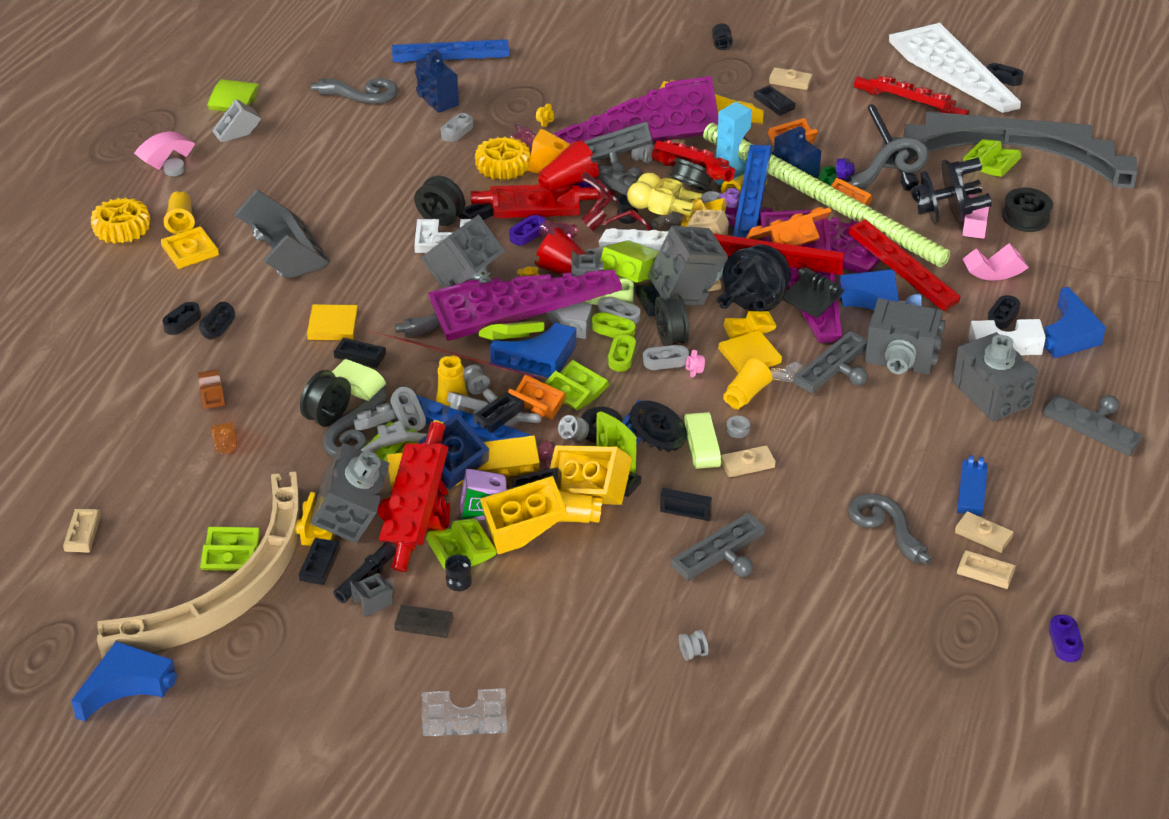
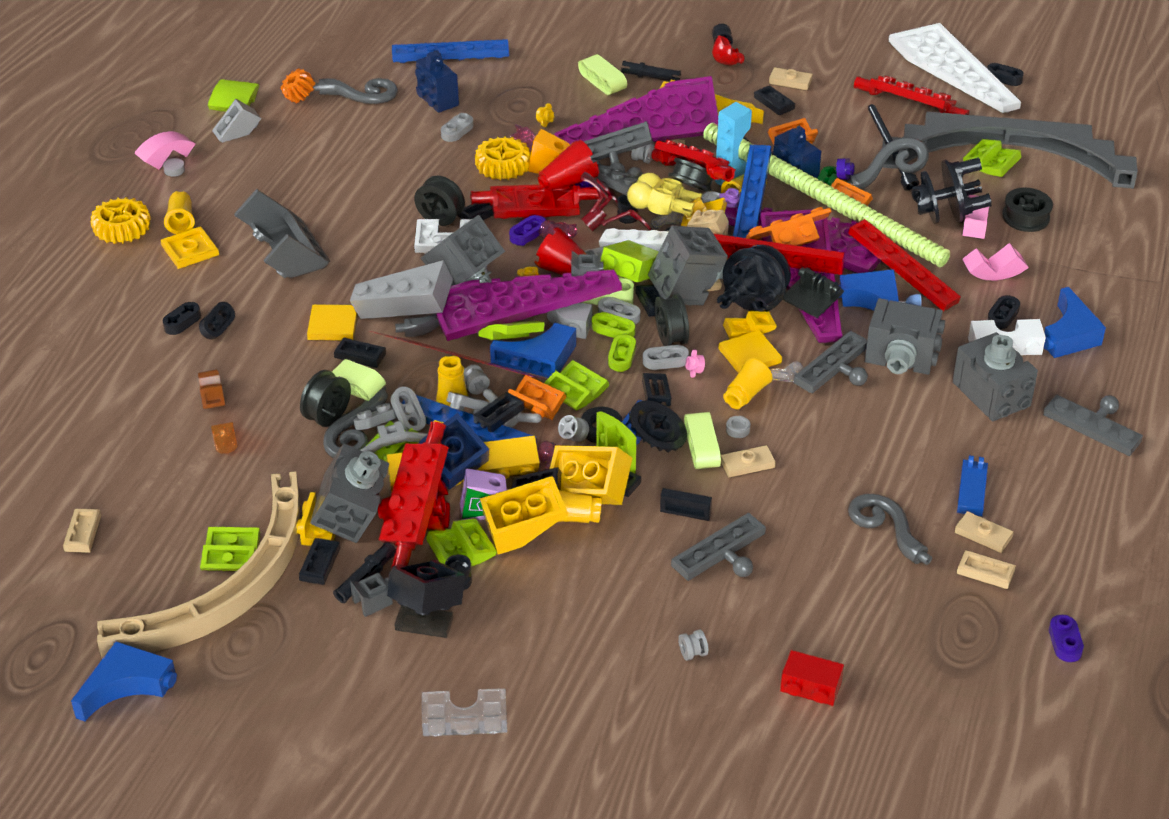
none -> orange gear [280,68,315,103]
none -> light grey wedge [350,260,453,319]
none -> black hinge [387,560,465,615]
none -> yellowish green beam [578,54,627,95]
none -> black pin [621,60,681,81]
none -> black tile [642,373,672,406]
none -> red hair [712,35,745,66]
none -> red brick [780,650,844,706]

